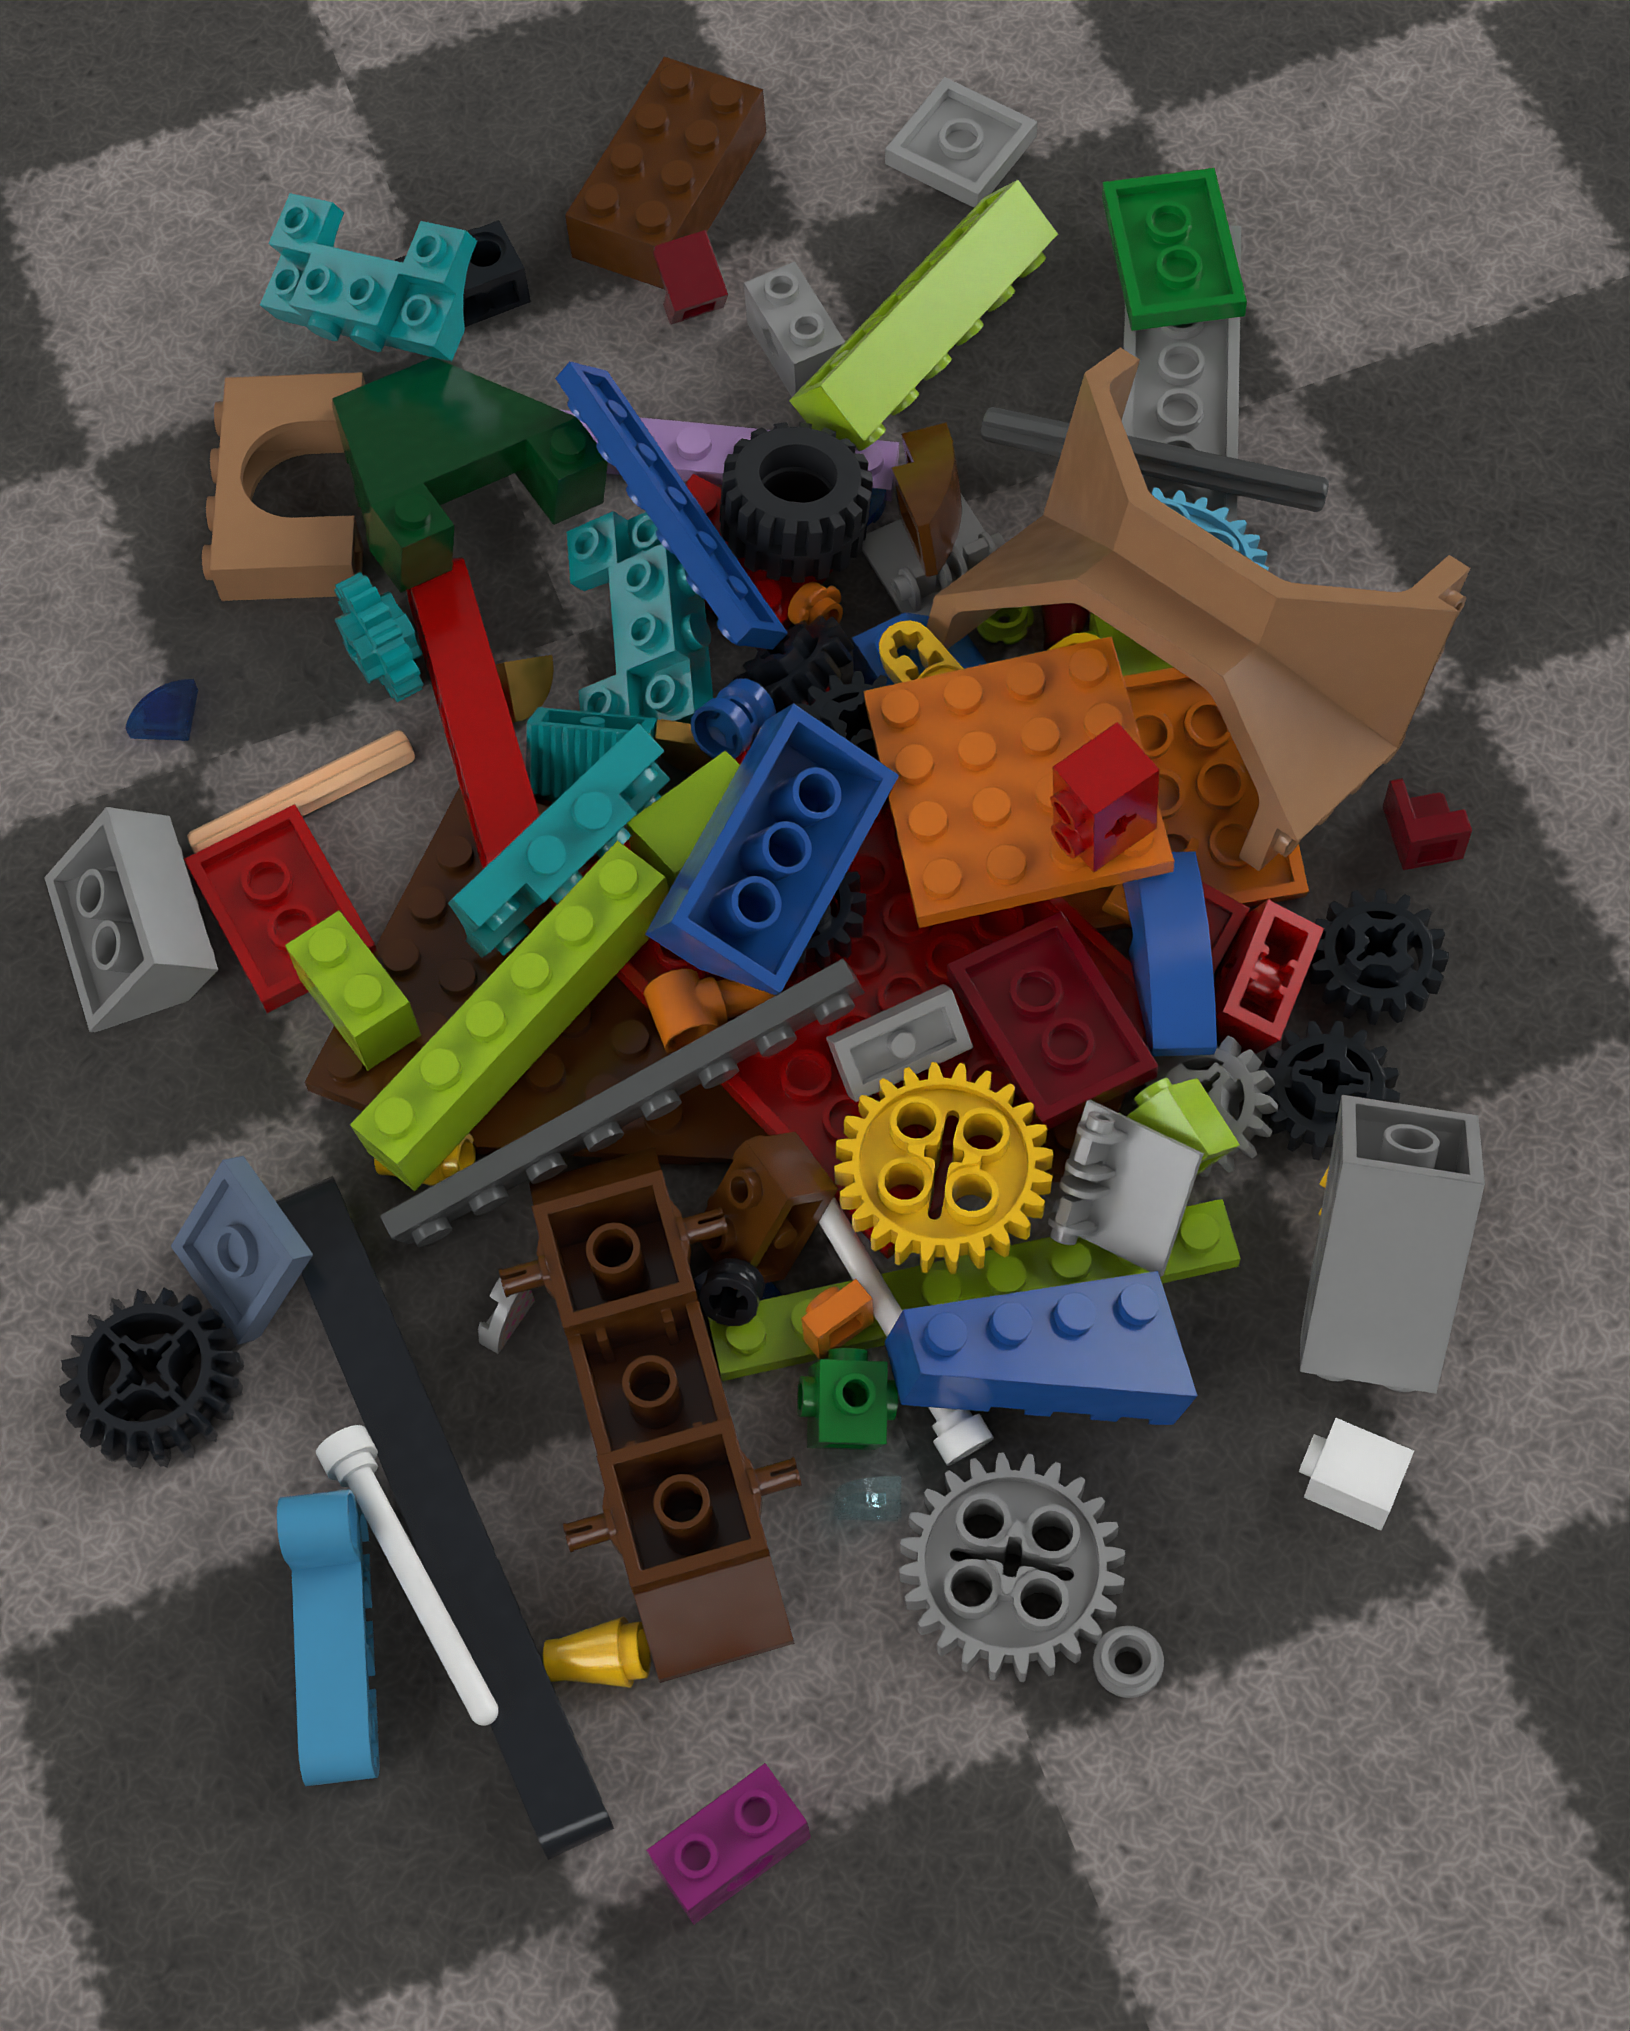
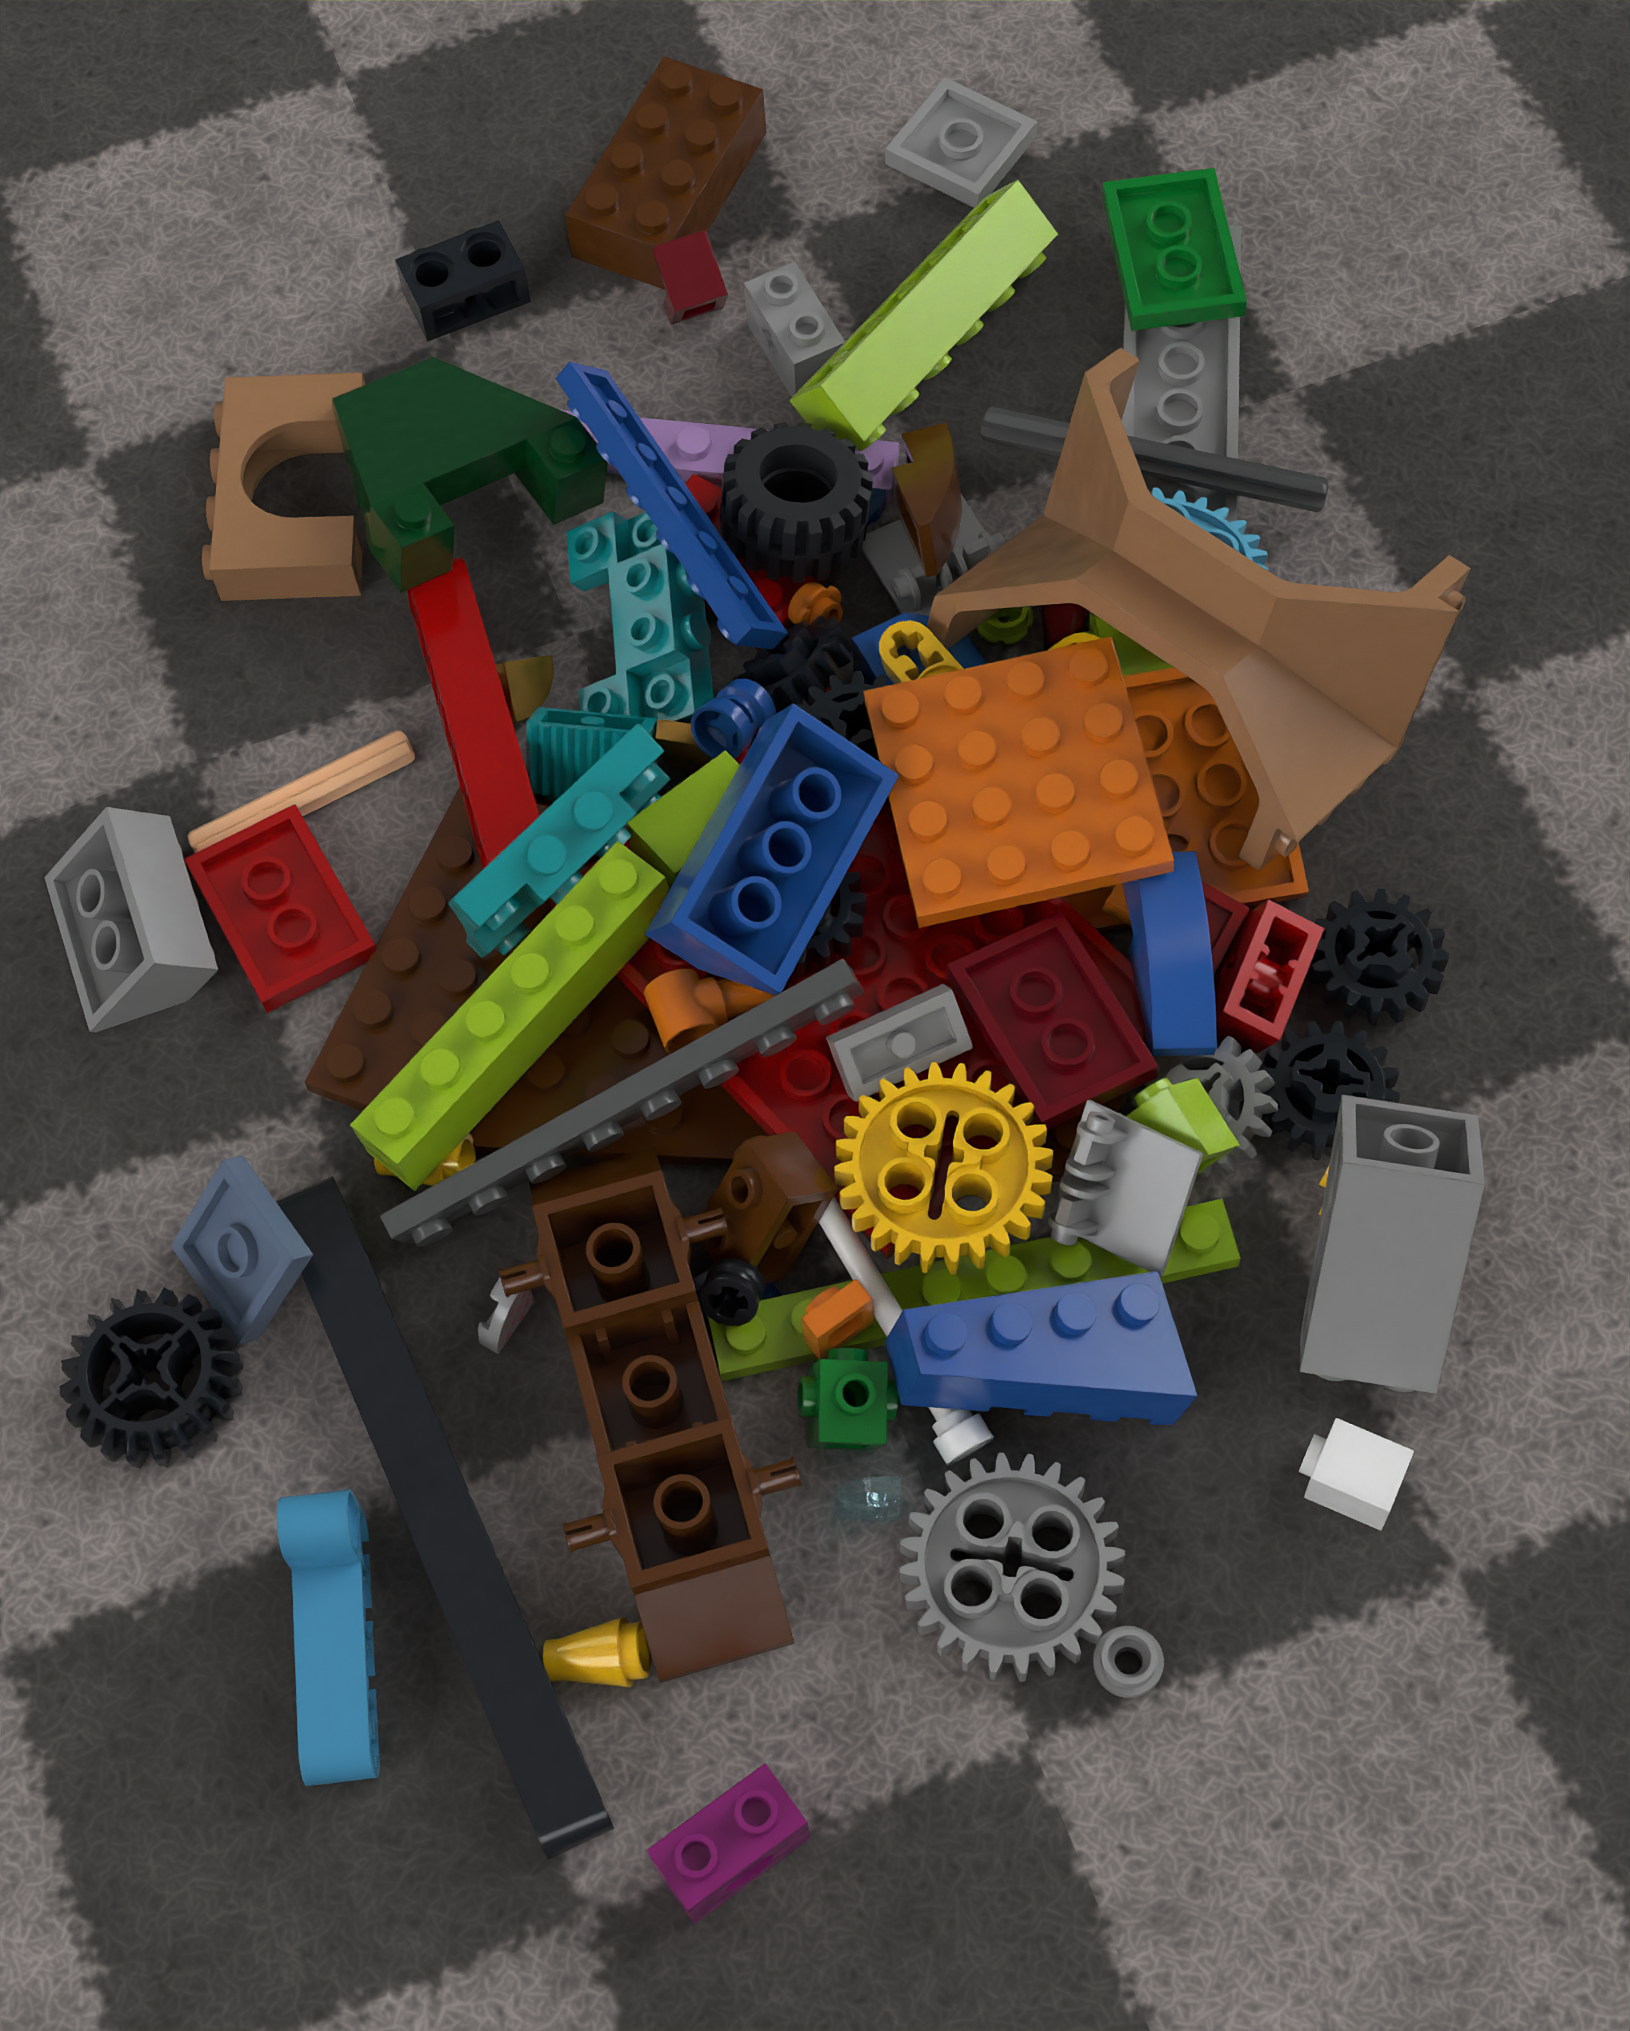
clear blue tile [125,679,198,741] -> none
teal bracket [260,193,477,362] -> none
lime piece [285,911,421,1070] -> none
white piece [316,1425,498,1726] -> none
teal gear [334,572,424,702] -> none
red brick [1050,722,1160,873] -> none
dark red panel [1383,778,1472,870] -> none

